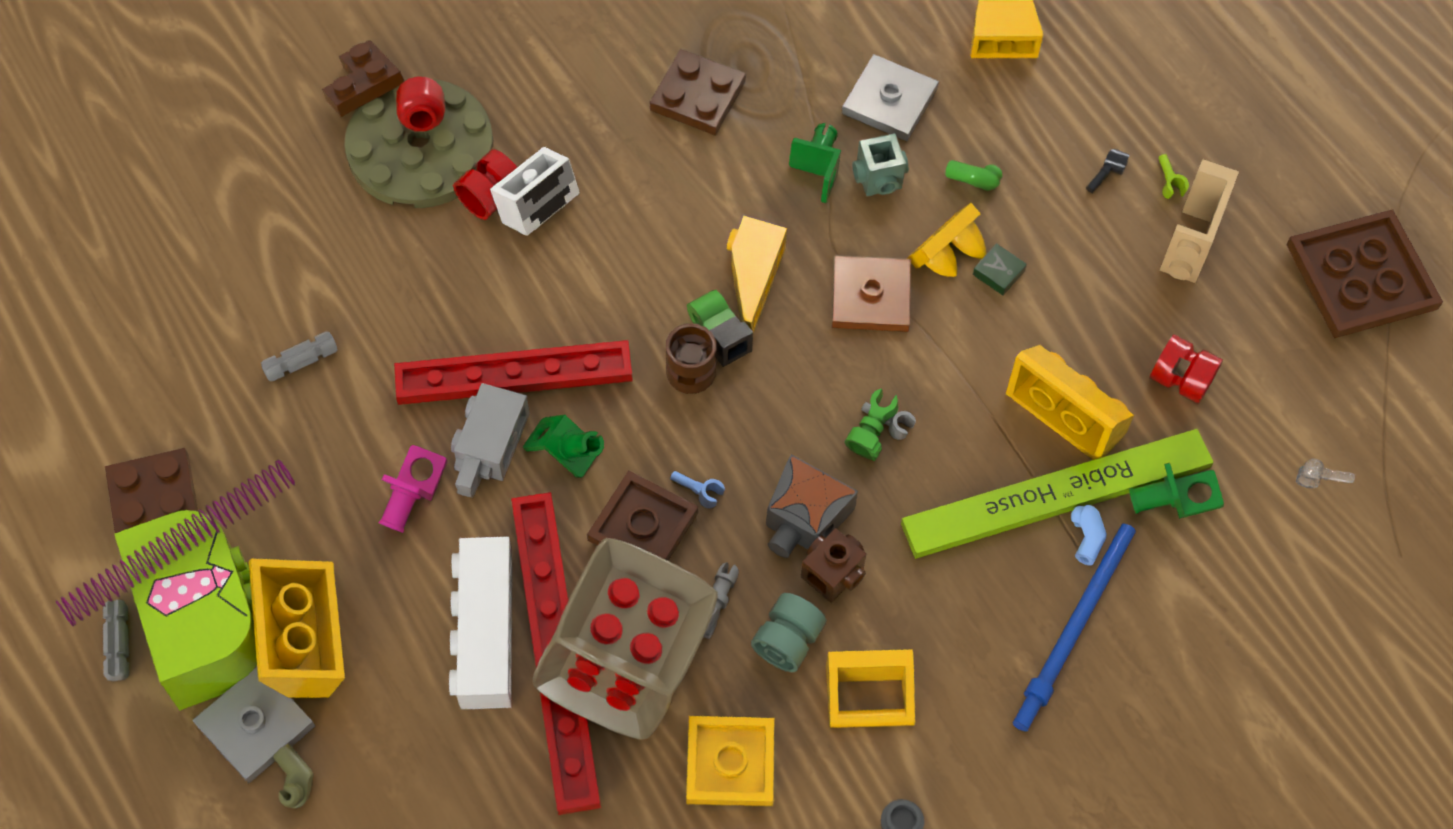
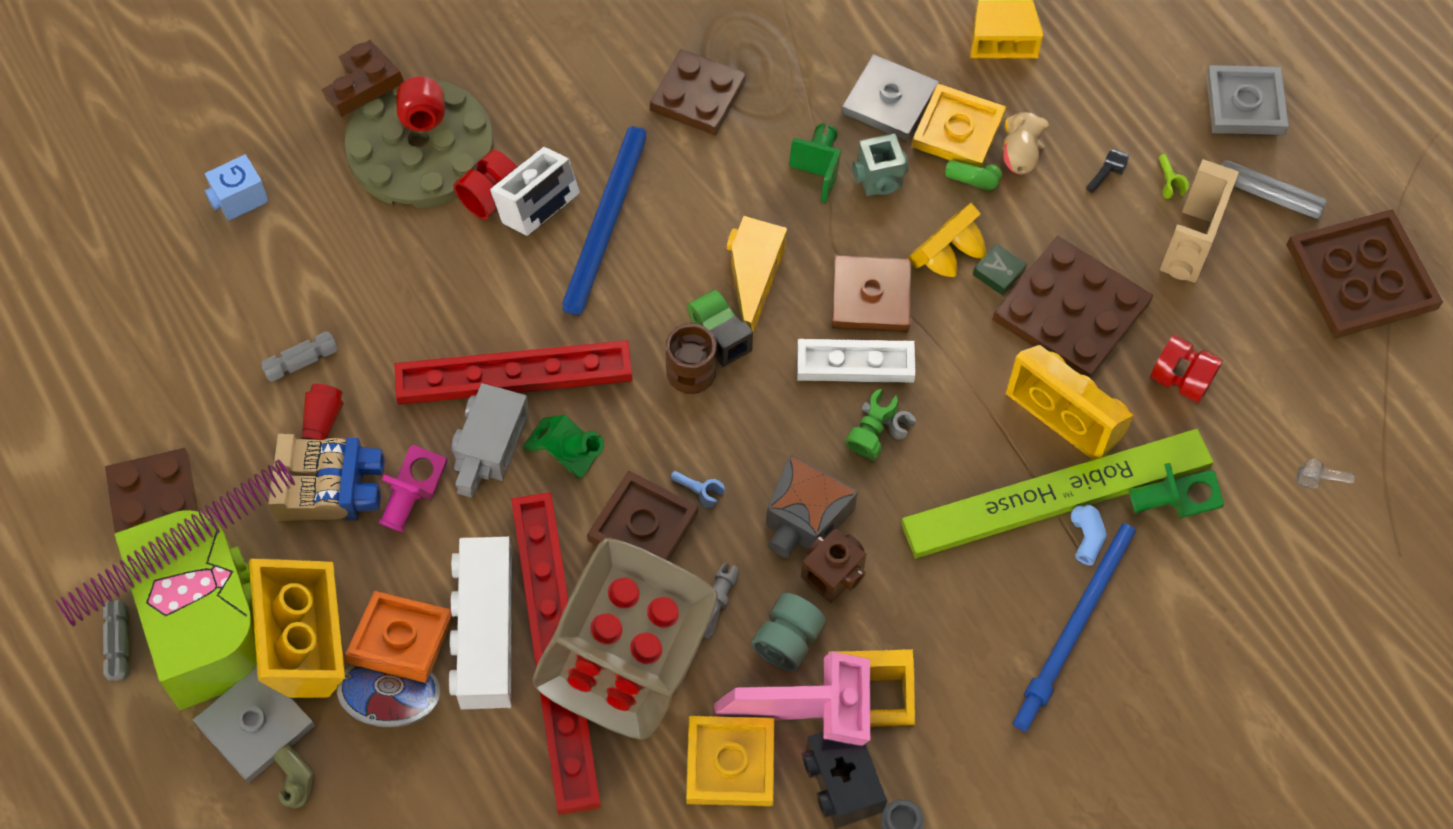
none -> light blue brick [204,154,269,221]
none -> hips [268,434,385,521]
none -> red cone [301,383,344,440]
none -> shield [337,665,440,727]
none -> orange plate [345,591,453,683]
none -> blue axle [562,126,647,316]
none -> bright pink piece [713,651,870,746]
none -> white plate [797,339,915,383]
none -> black brick [802,732,887,829]
none -> yellow plate [912,84,1006,168]
none -> reddish brown plate [992,235,1153,379]
none -> tan animal [1002,112,1050,175]
none -> light grey plate [1206,65,1289,135]
none -> light grey axle [1221,160,1327,219]

